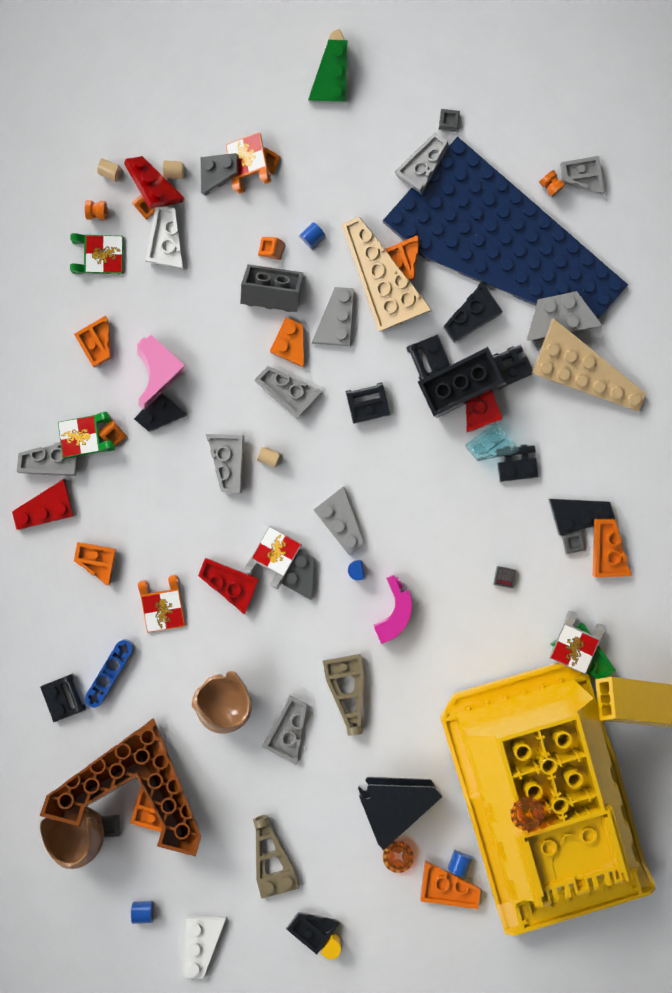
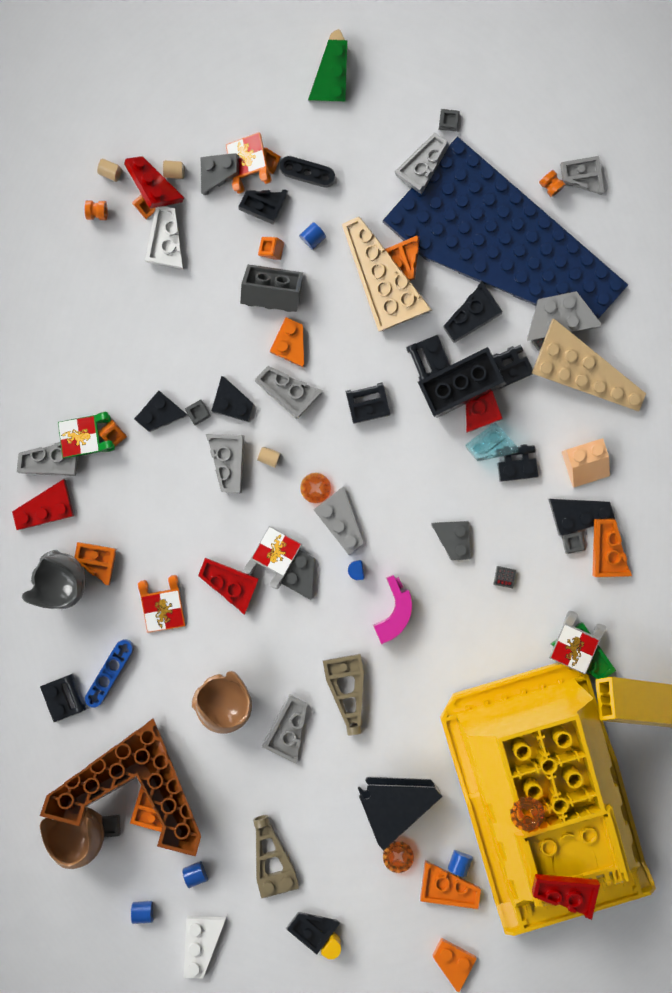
flag [70,233,123,274] -> none
orange wing [74,315,111,368] -> none
bright pink arch [137,335,185,410] -> none
light grey wing [312,287,354,346] -> none
none -> dark grey piece [22,550,86,609]
none -> blue brick [182,861,208,888]
none -> dark grey tile [185,399,211,425]
none -> black wing [211,376,254,422]
none -> black wing [238,190,288,224]
none -> black plate [280,156,335,188]
none -> clear orange gear [300,473,331,503]
none -> dark grey wing [431,521,471,560]
none -> orange wing [433,938,476,992]
none -> red wing [532,874,600,920]
none -> light nougat slope [562,438,610,488]

